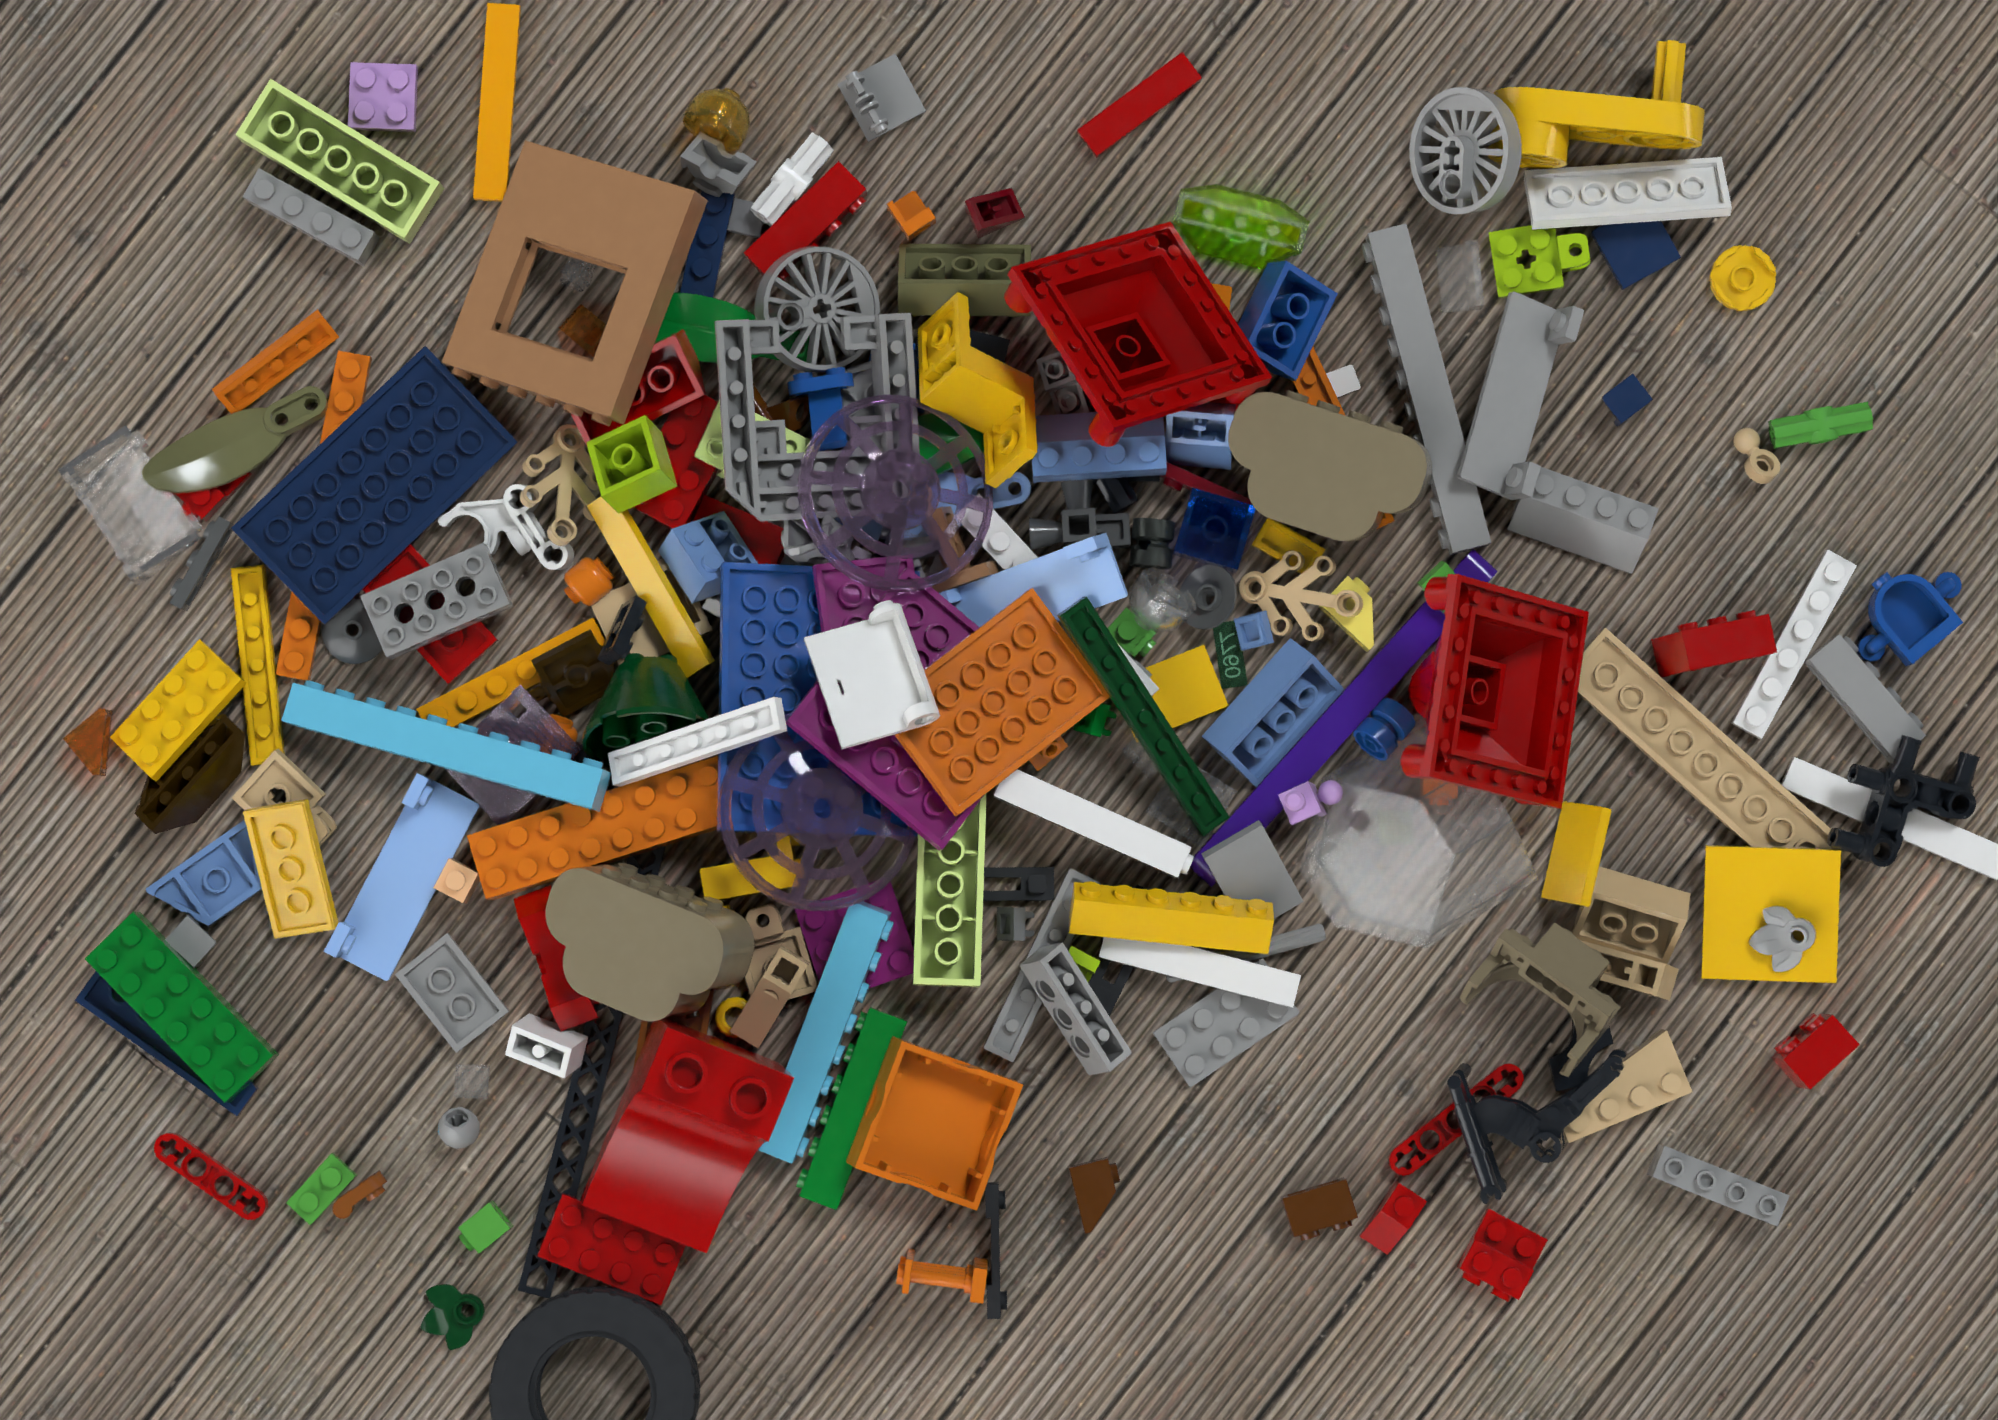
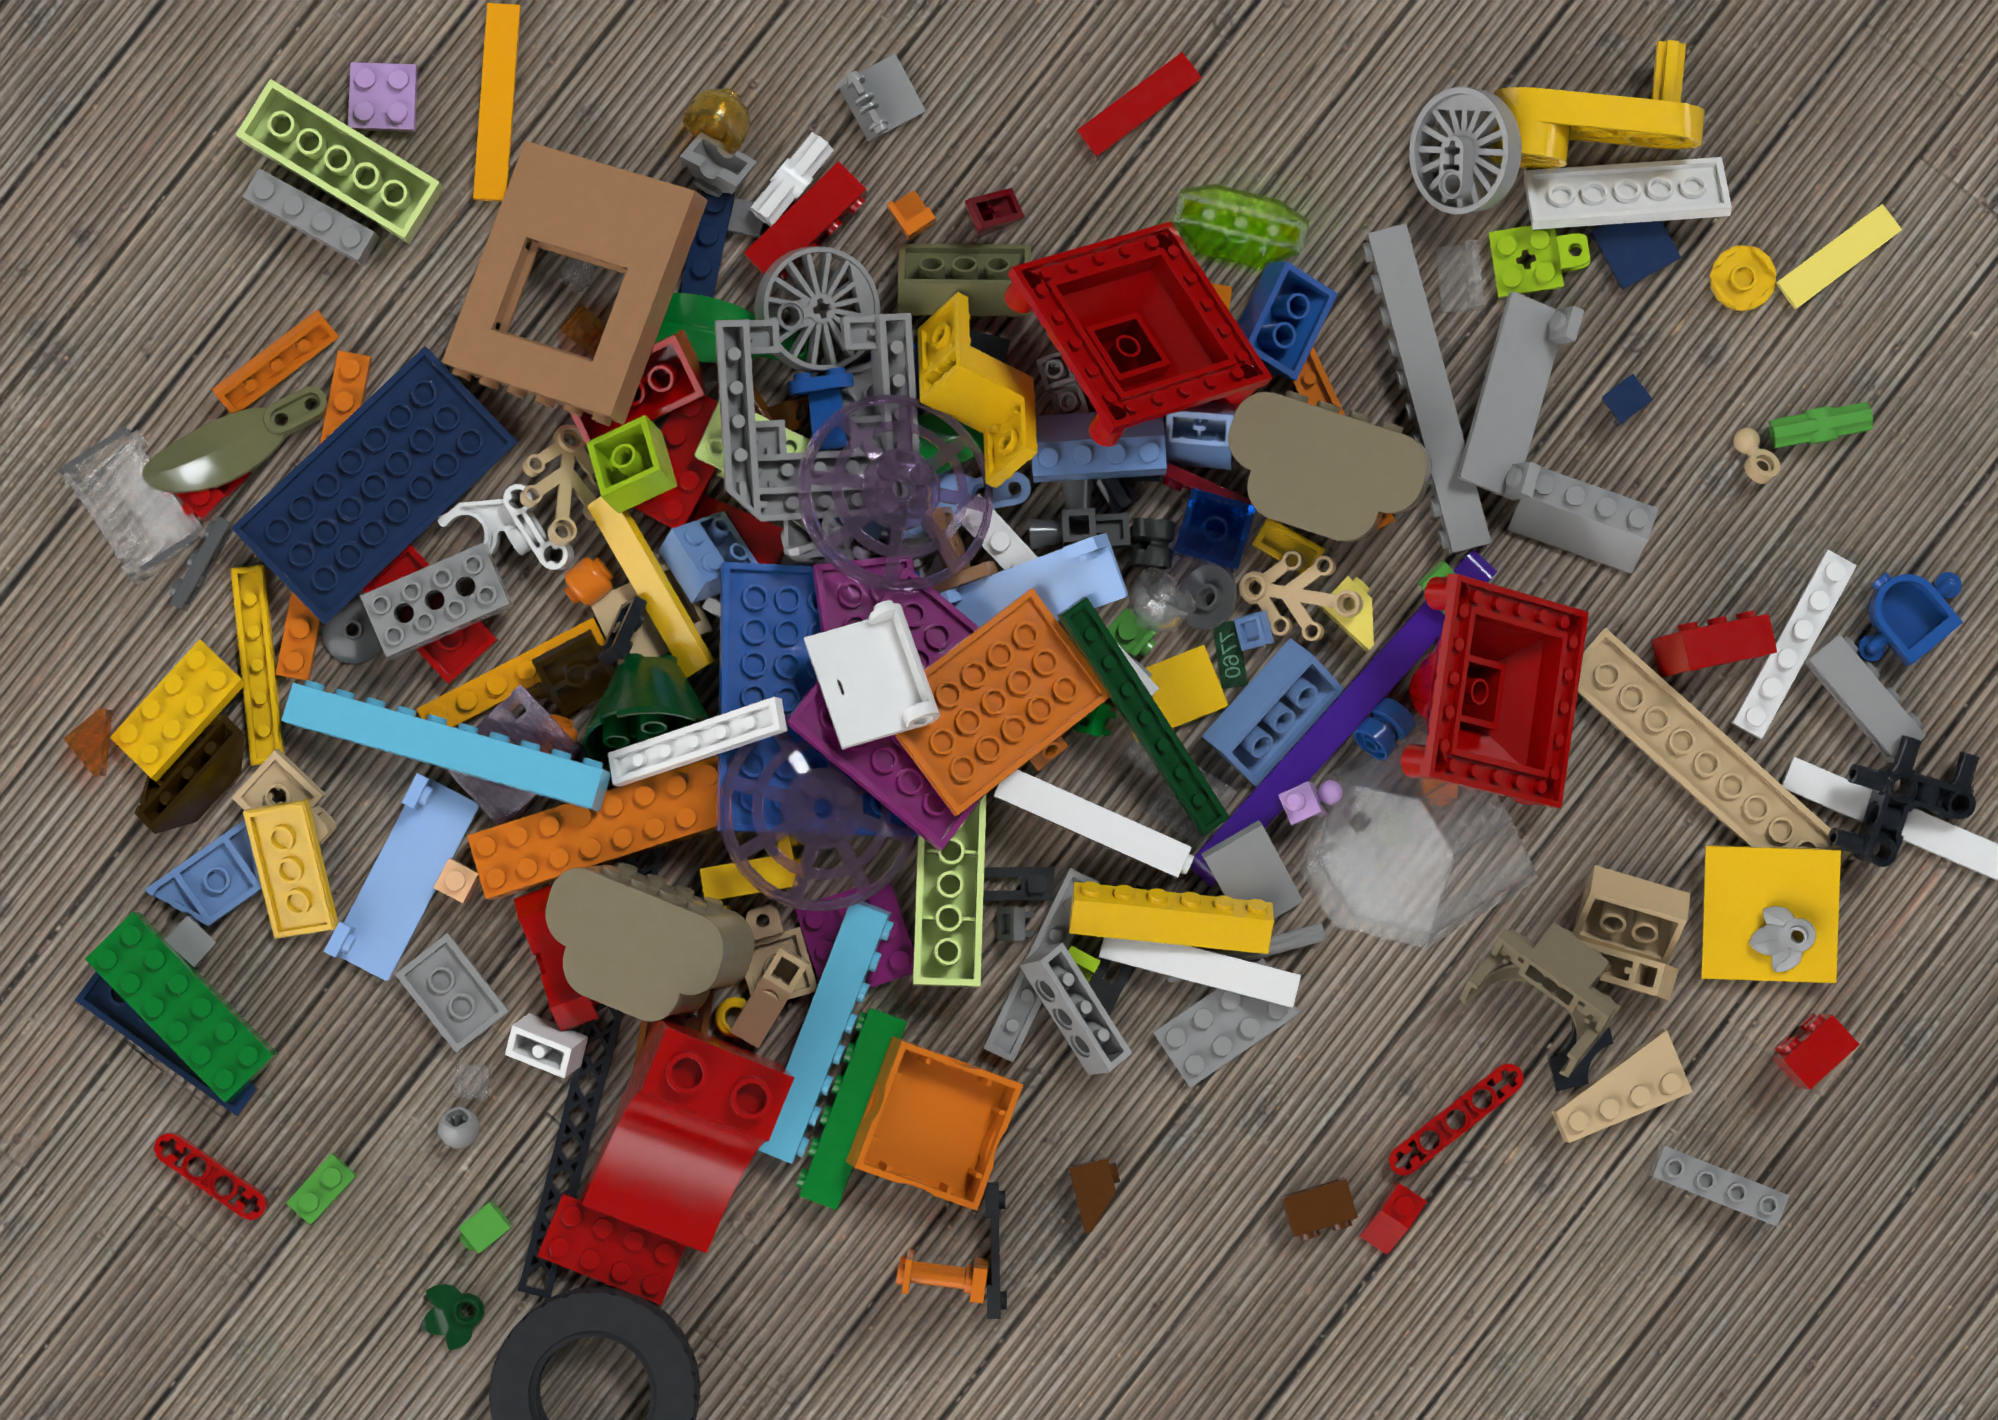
dark orange plate [332,1170,387,1219] -> none
white sticker [1326,365,1361,397] -> none
black piece [1447,1049,1627,1204] -> none
red plate [1457,1208,1548,1302] -> none
yellow tile [1541,801,1612,907] -> none
none -> light yellow tile [1775,204,1902,309]

